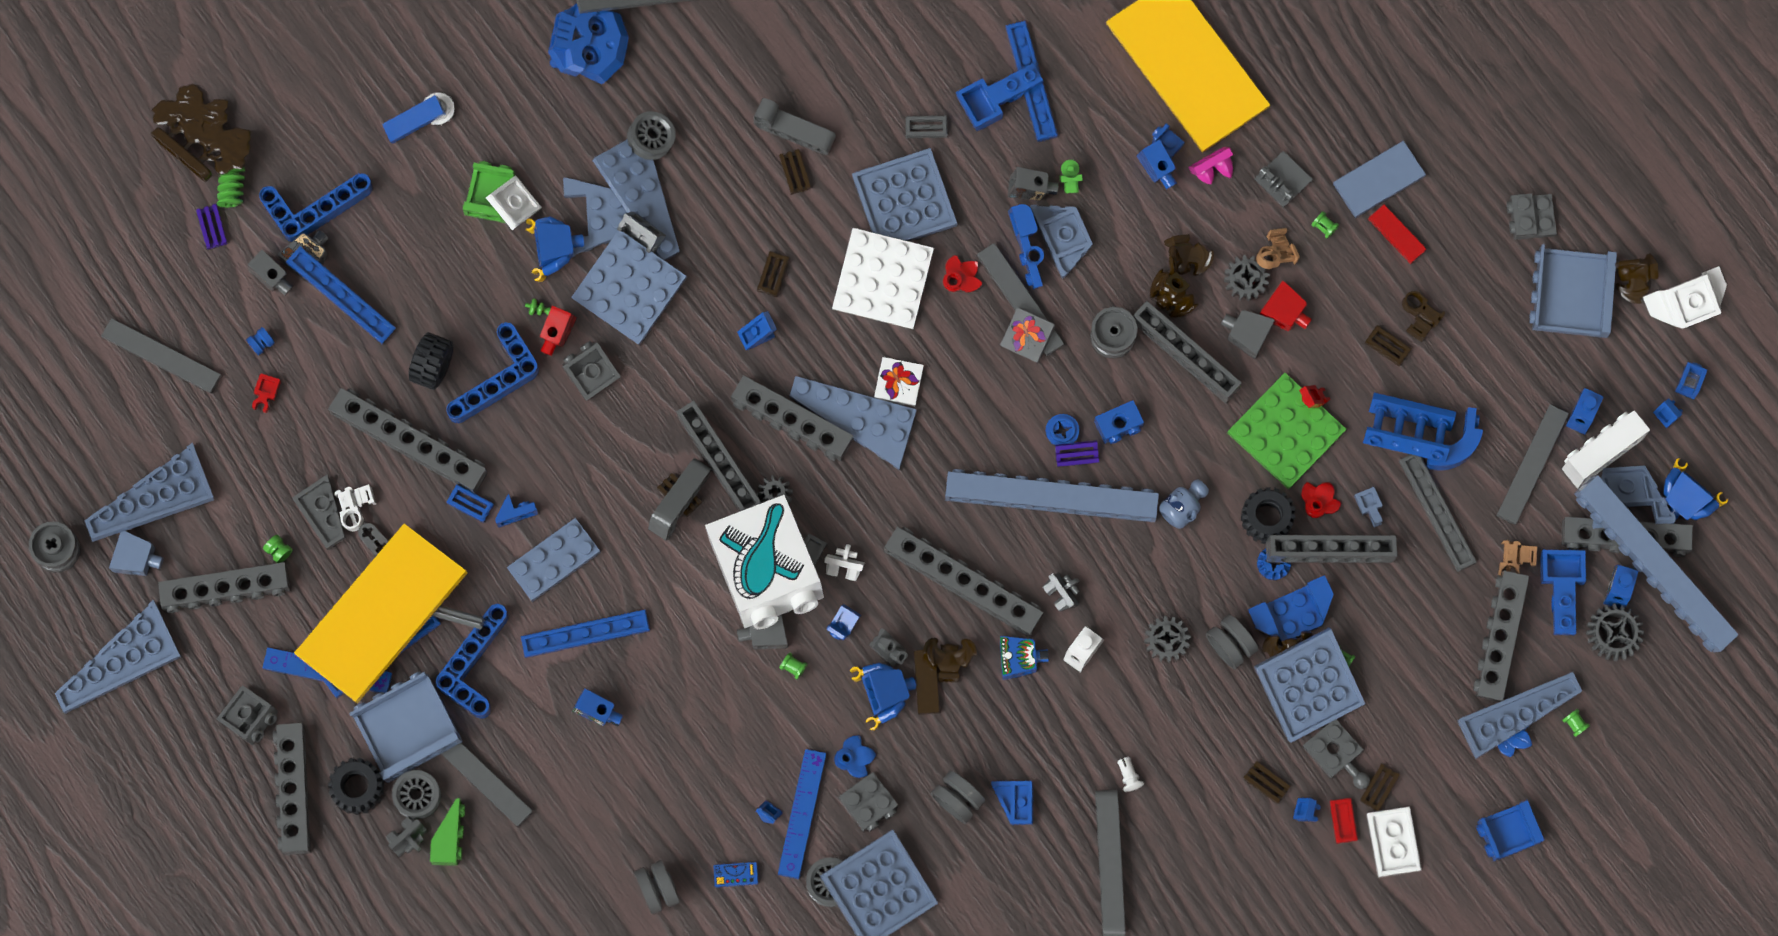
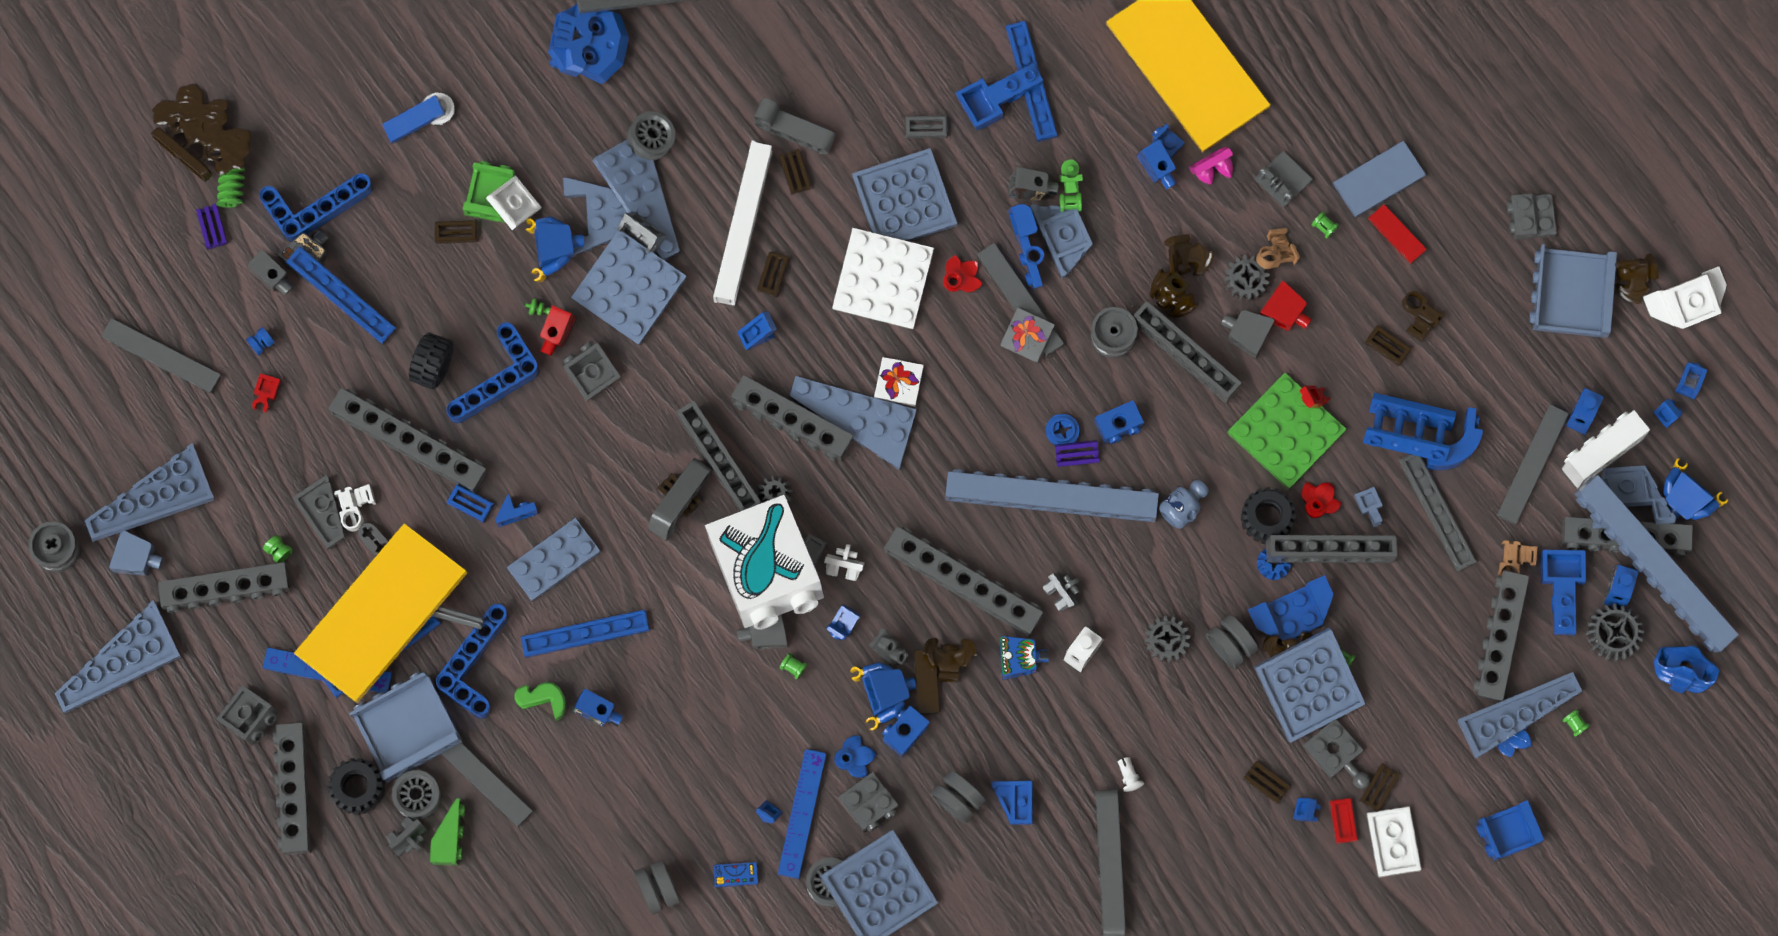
none -> dark brown tile [435,220,477,244]
none -> bright green animal [514,682,567,722]
none -> white tile [713,141,772,306]
none -> blue brick [882,706,930,758]
none -> bright green bush [1060,193,1082,212]
none -> blue piece [1654,645,1719,694]

